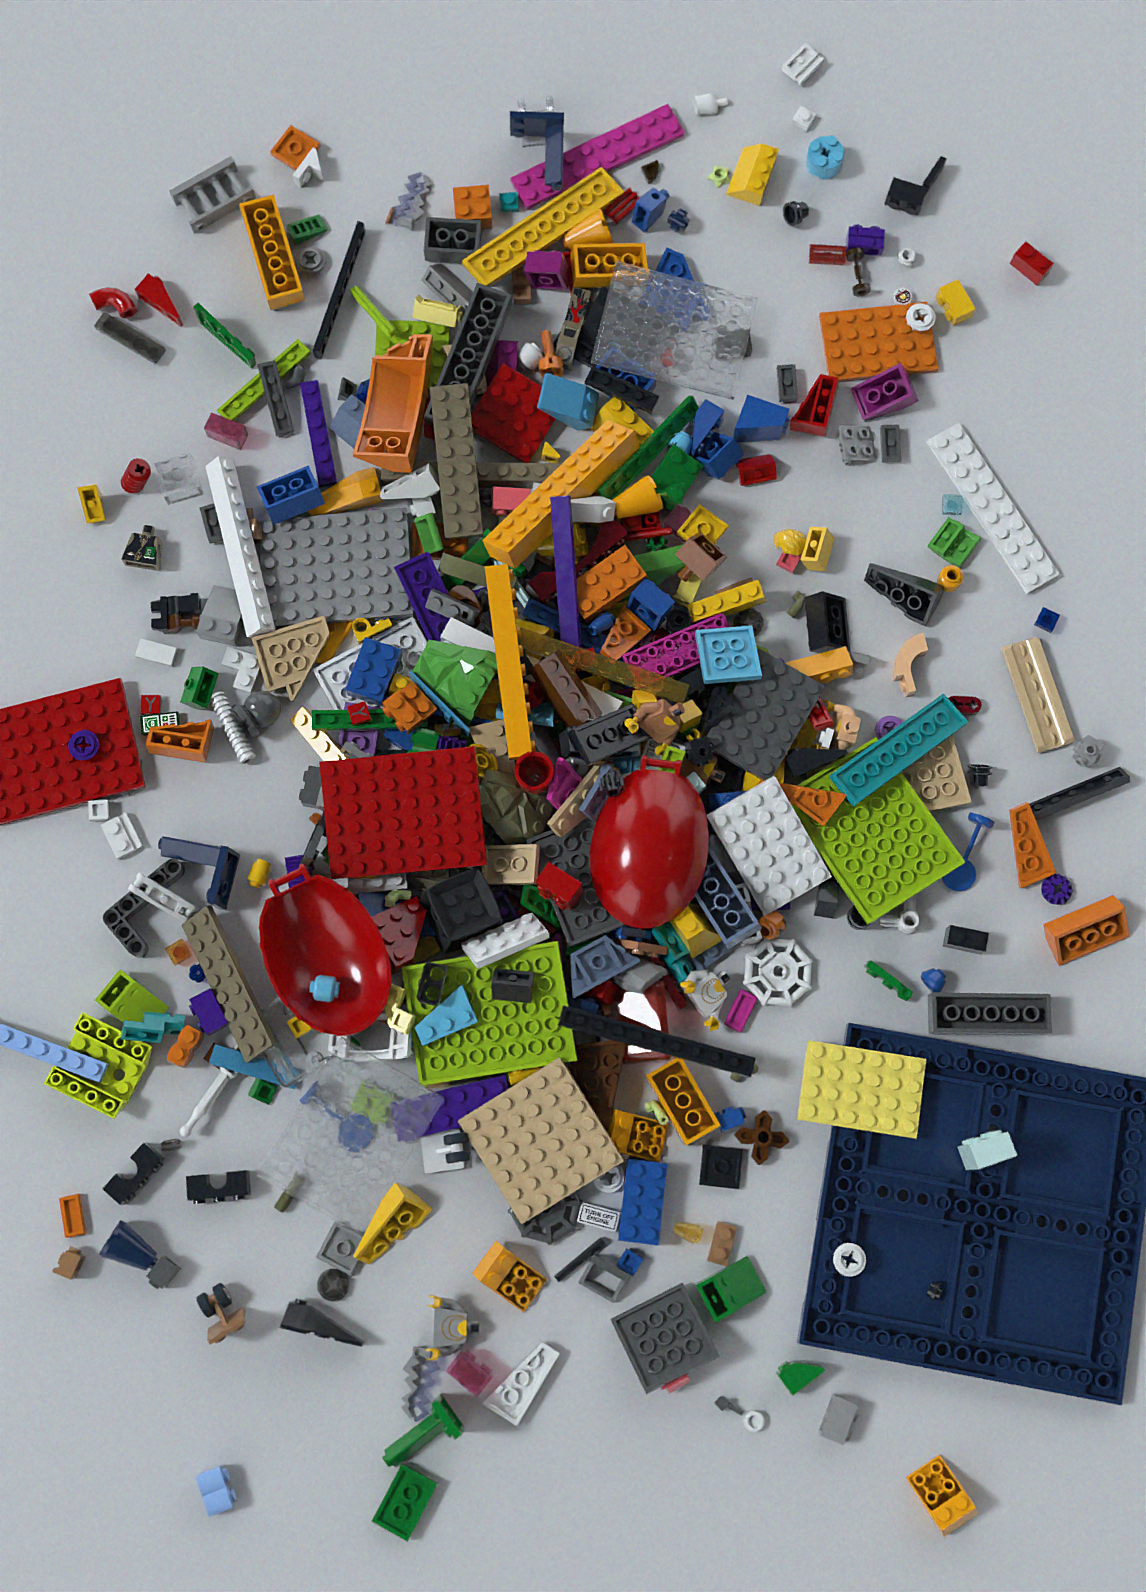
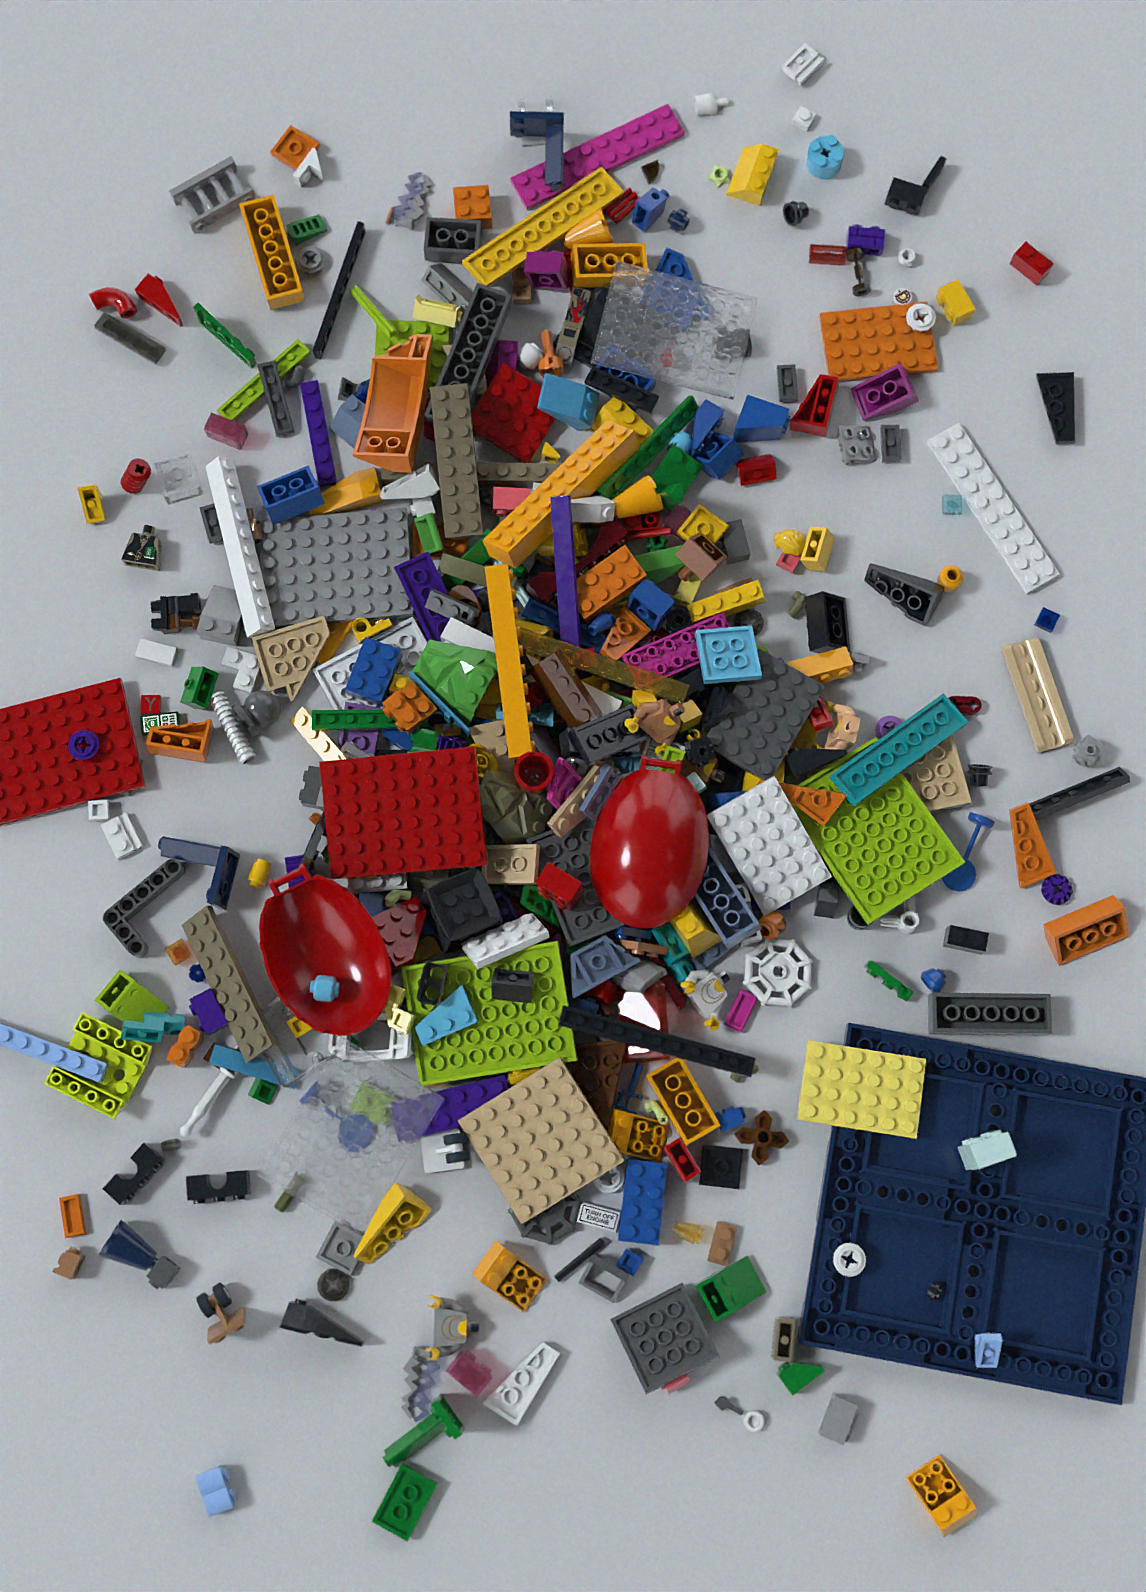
white plate [128,872,198,923] -> none
red tile [347,701,371,726] -> none
teal plate [499,192,519,213] -> none
black gear [599,772,624,797] -> none
white plate [819,728,834,749] -> none
light nougat arch [892,633,928,697] -> none
bright green slope [927,517,981,568] -> none
none -> blue piece [614,1063,644,1115]
none -> red brick [663,1137,702,1183]
none -> dark grey brick [718,519,751,565]
none -> dark tan brick [771,1317,797,1363]
none -> light blue slope [975,1333,1002,1368]
none -> black wing [1036,372,1075,444]

